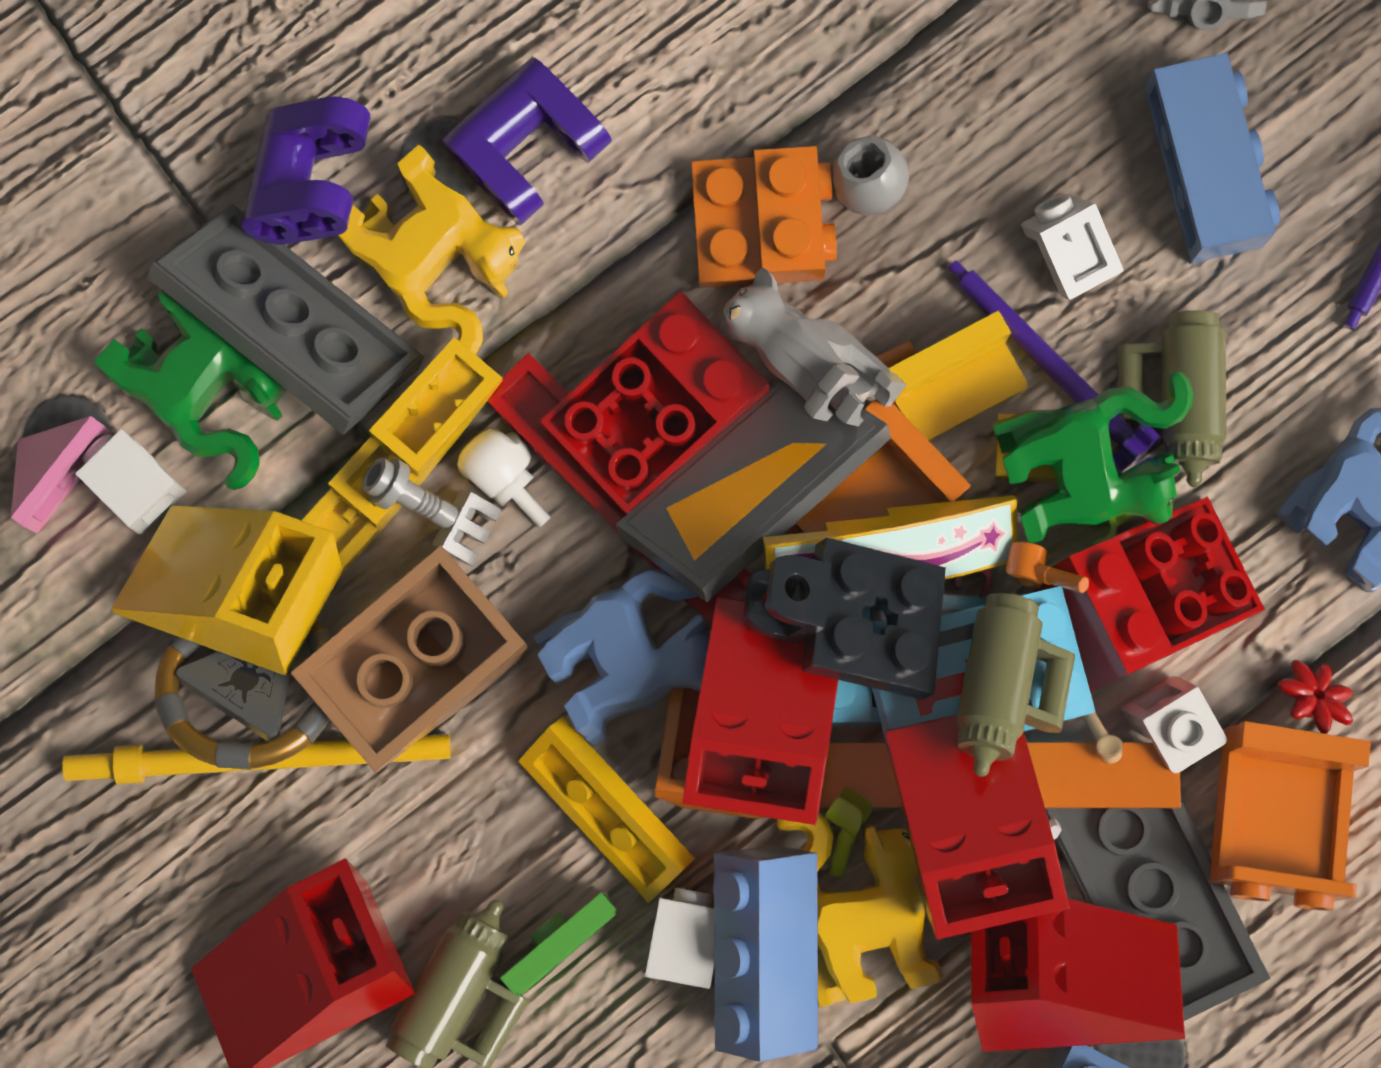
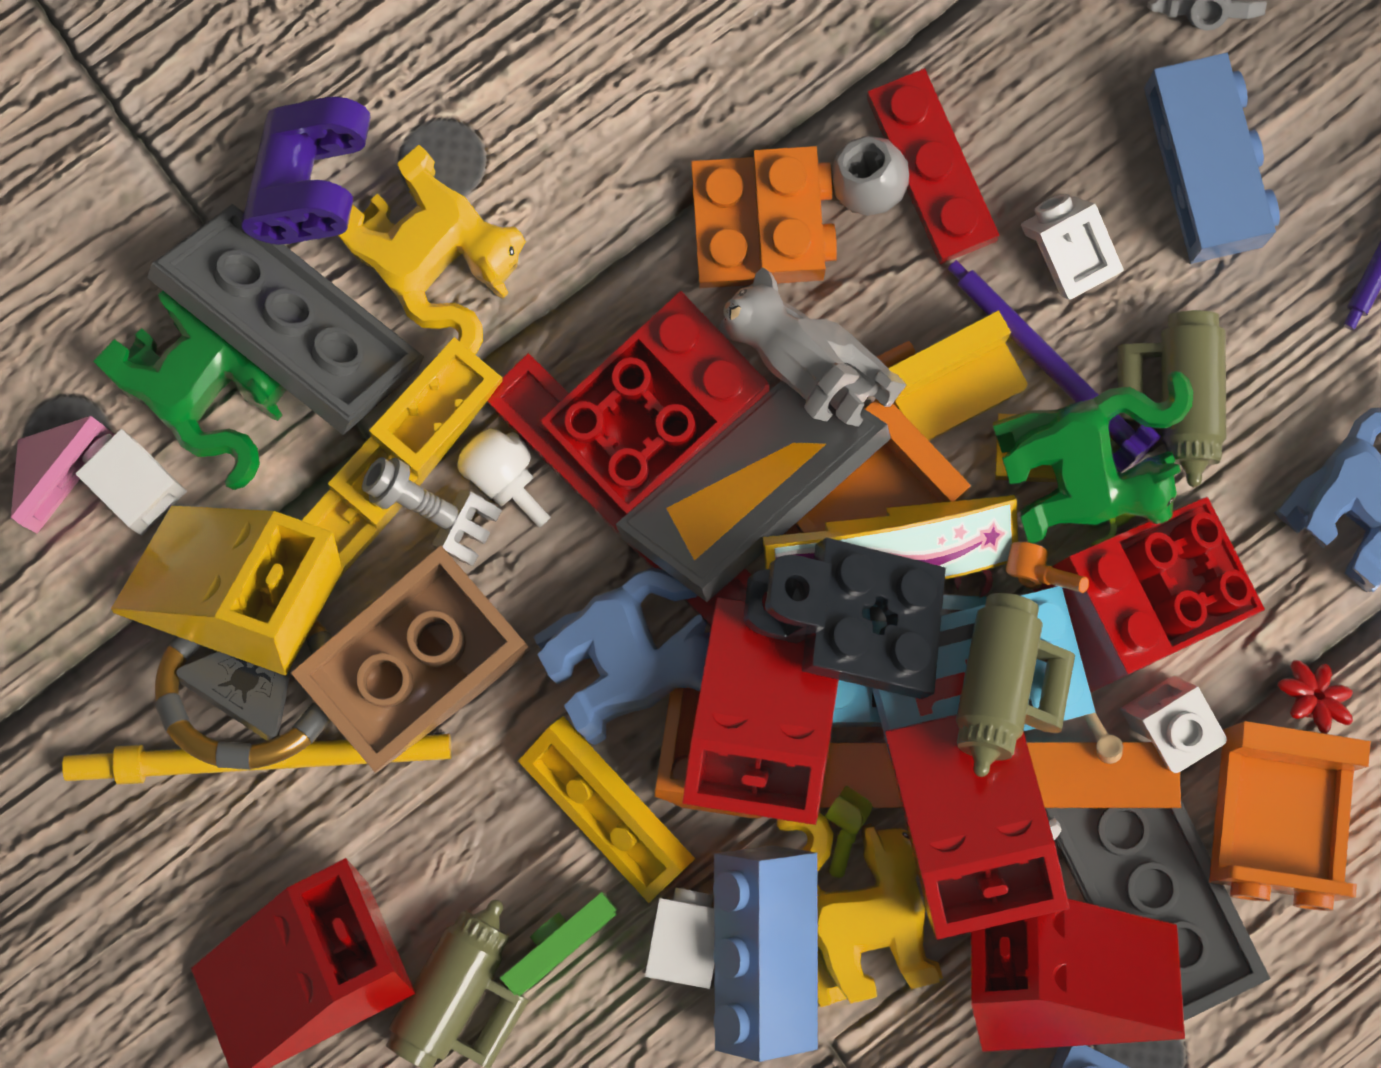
dark purple connector [440,56,612,226] -> none
none -> red plate [867,68,1000,265]

